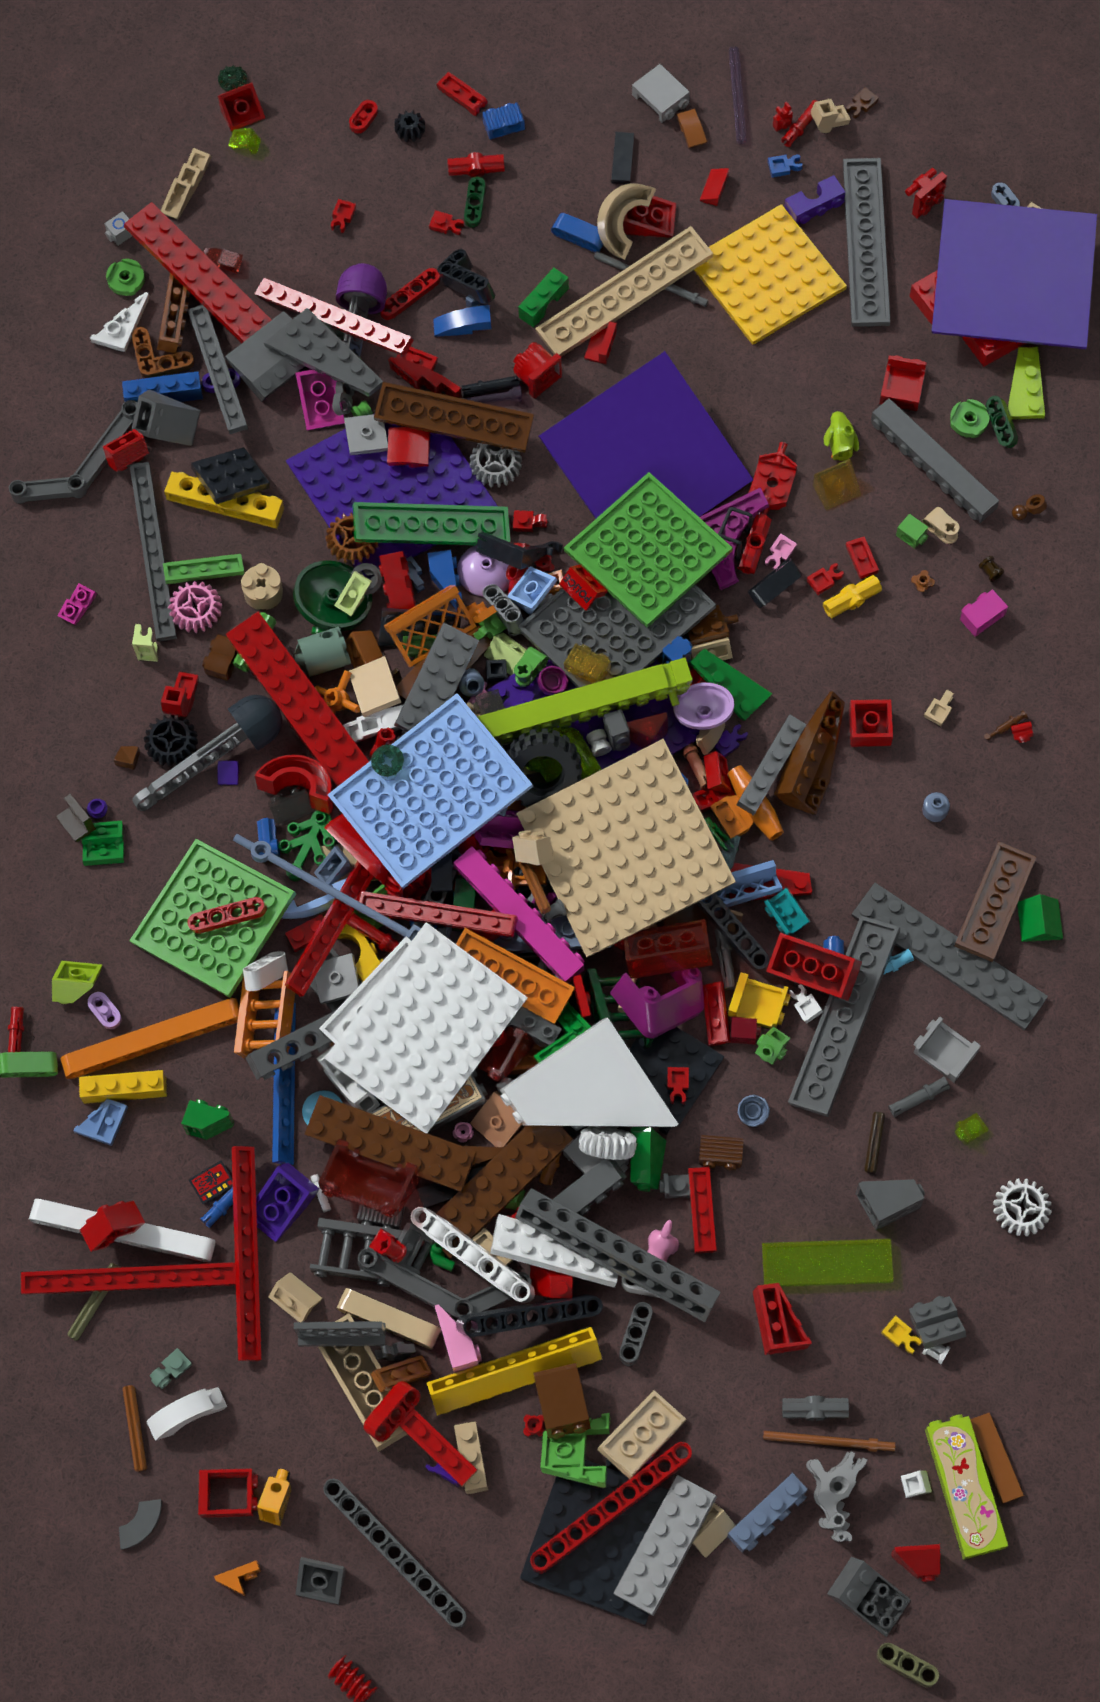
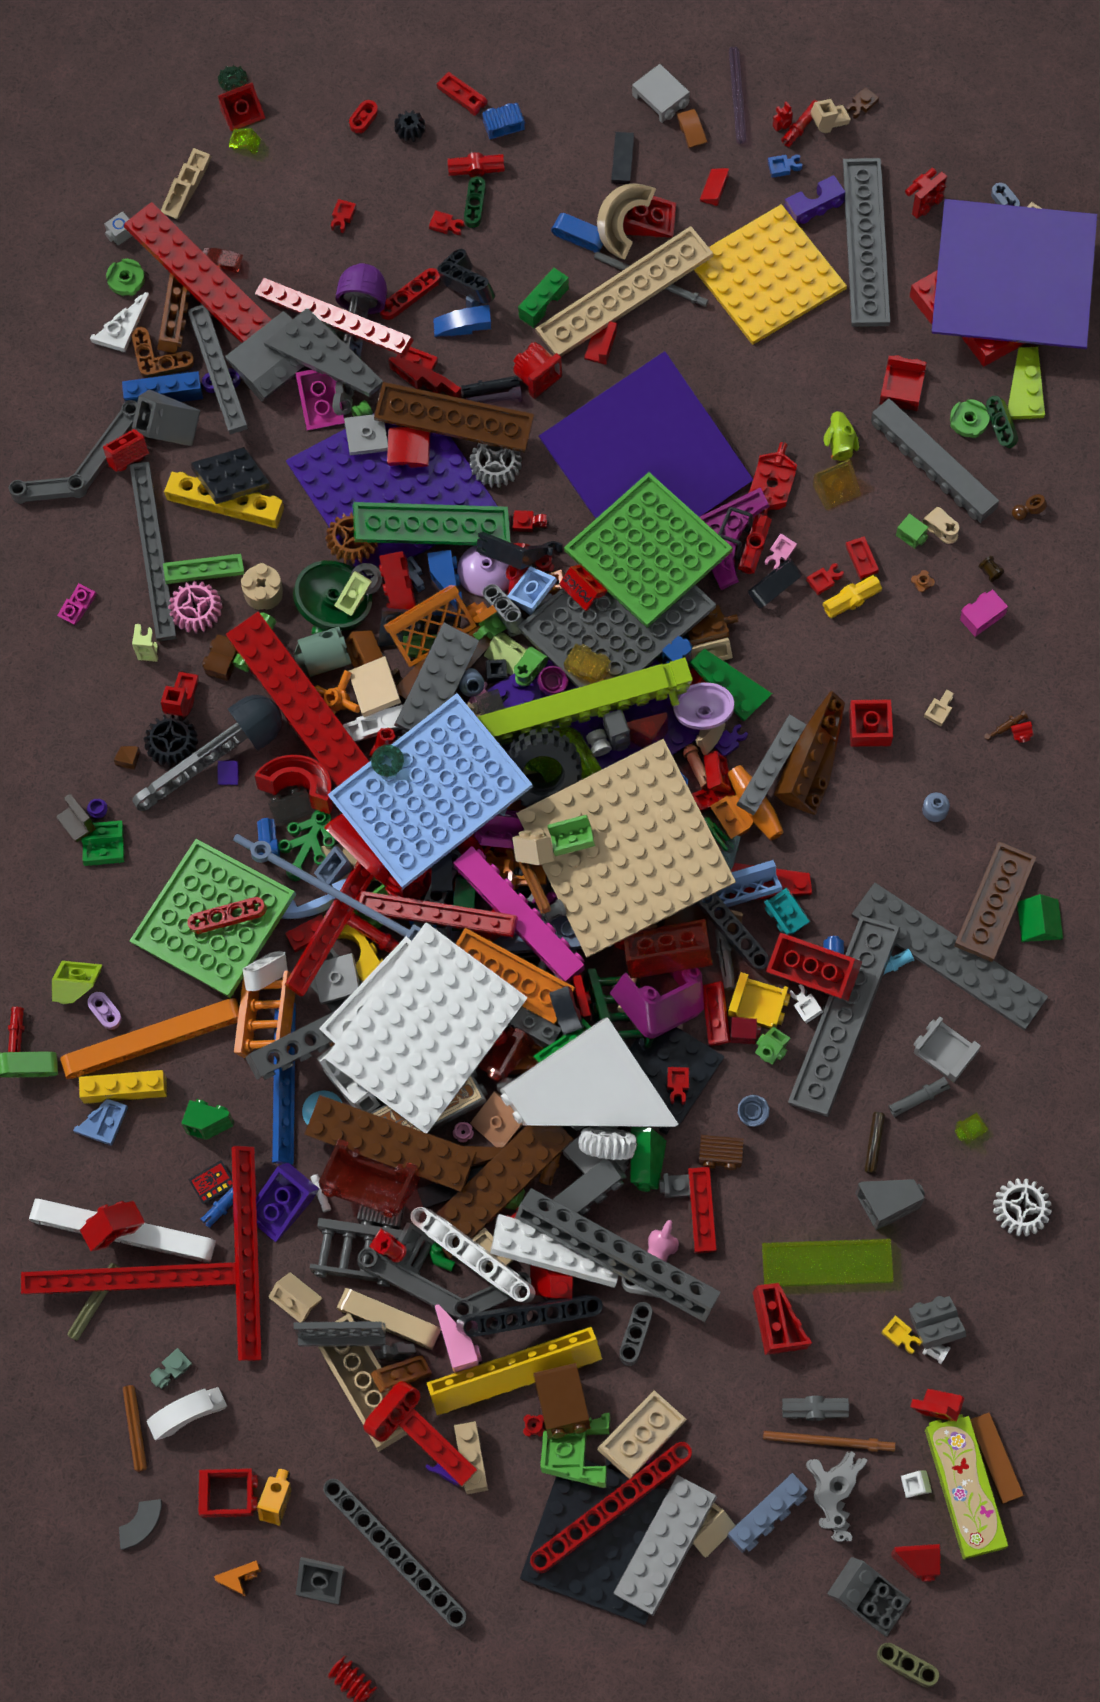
none -> bright green bracket [548,815,595,856]
none -> black slope [549,986,584,1035]
none -> red panel [910,1389,964,1422]

